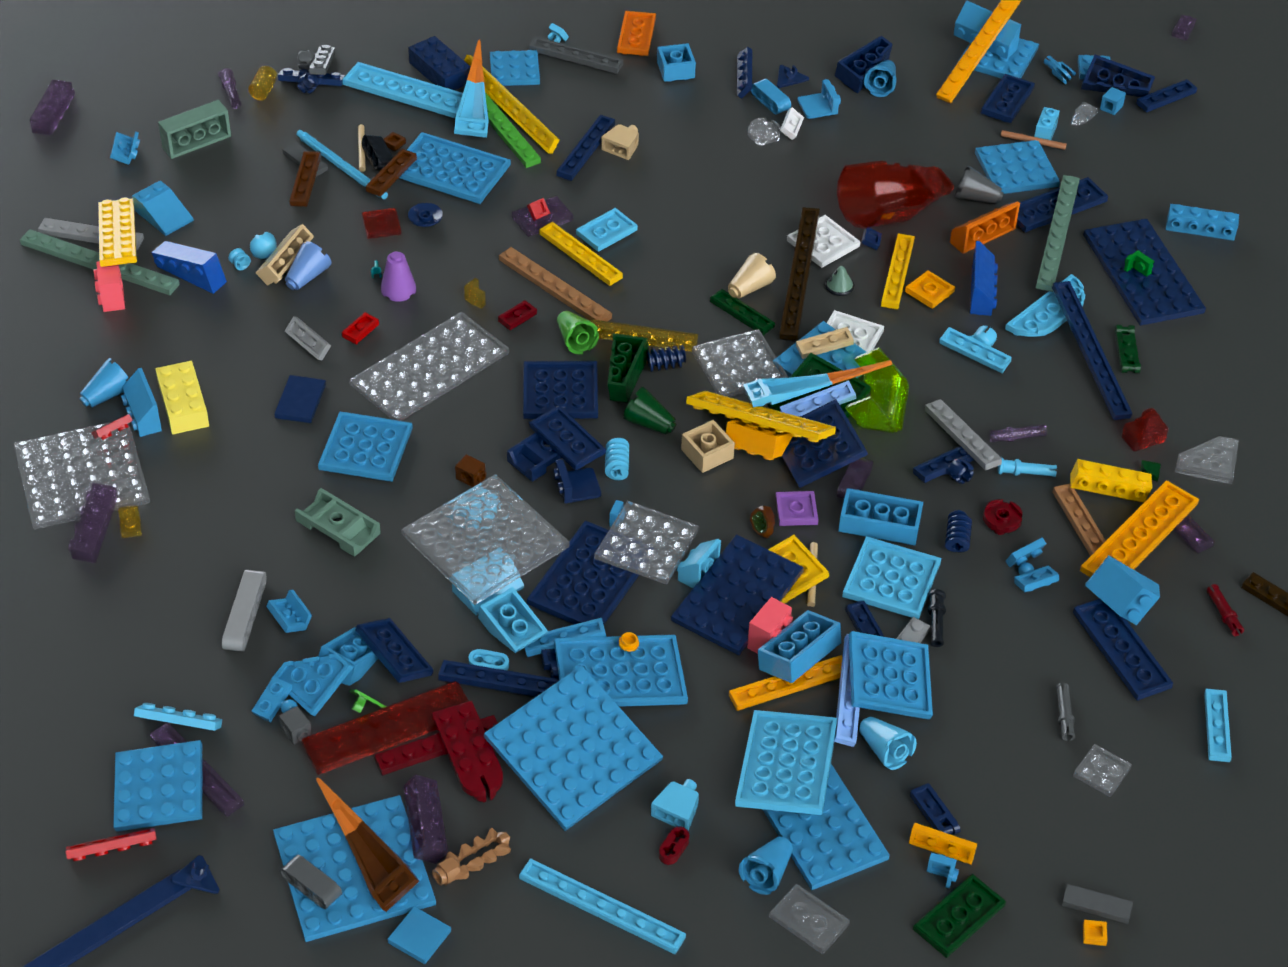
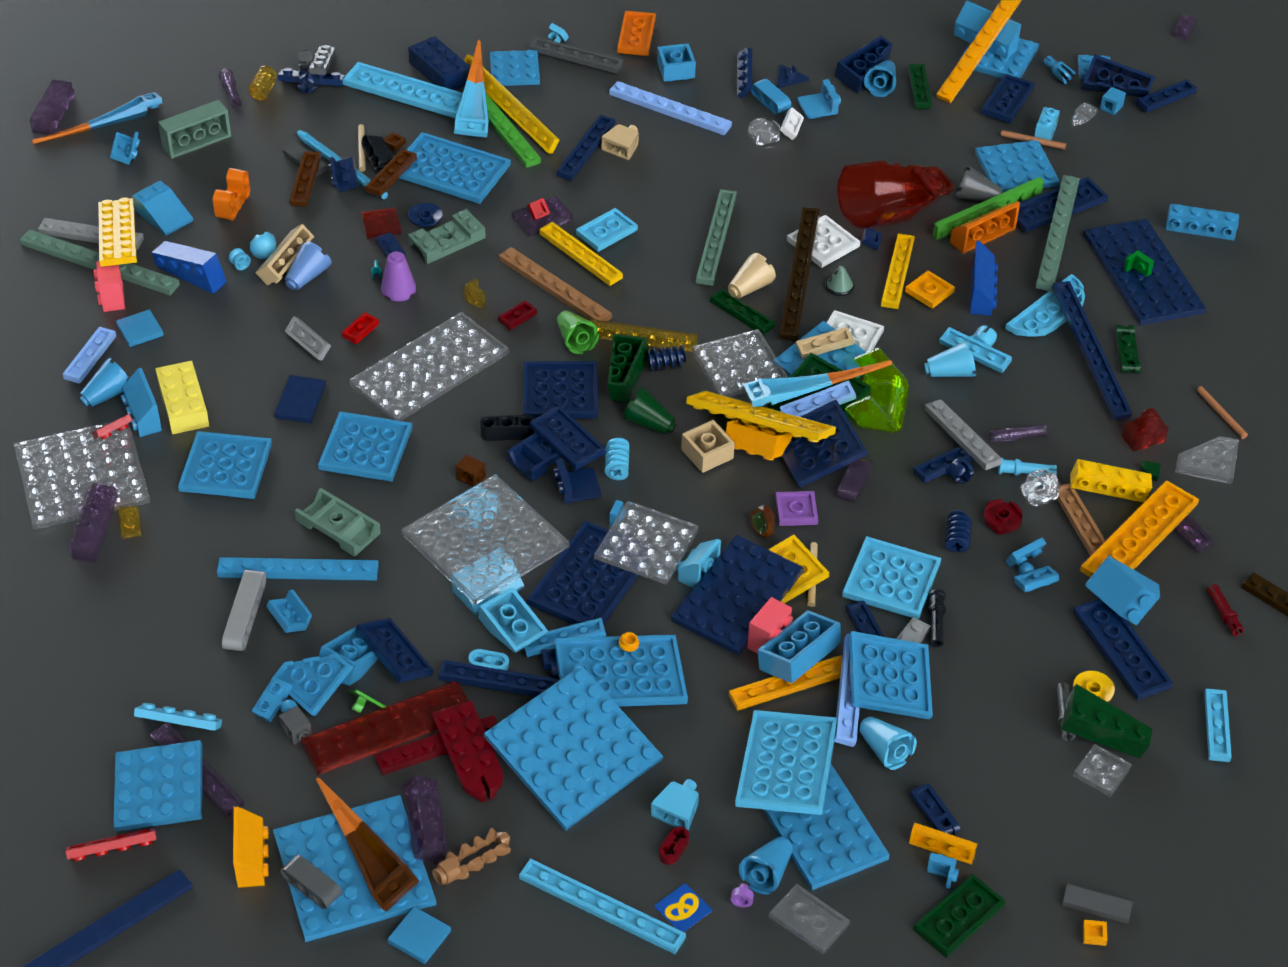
dark blue piece [171,855,220,894] -> none
dark azure brick [838,488,923,546] -> none
none -> dark azure plate [32,92,163,144]
none -> light blue plate [63,327,116,384]
none -> dark azure tile [116,309,164,347]
none -> dark azure plate [178,431,272,499]
none -> orange beam [213,168,250,221]
none -> dark azure plate [217,557,379,581]
none -> light orange slope [233,807,269,888]
none -> dark blue bracket [329,156,359,193]
none -> dark blue plate [375,232,406,258]
none -> sand green piece [408,209,486,264]
none -> black beam [480,415,535,441]
none -> light blue plate [609,81,732,135]
none -> blue sticker [654,883,713,932]
none -> sand green plate [696,189,737,286]
none -> medium lavender tile [731,884,754,907]
none -> dark green plate [908,64,932,109]
none -> medium azure cone [924,341,976,377]
none -> bright green plate [932,177,1044,240]
none -> clear plate [1021,469,1060,506]
none -> dark green wedge [1061,684,1152,758]
none -> yellow dish [1073,671,1115,702]
none -> nougat bar [1197,386,1248,439]

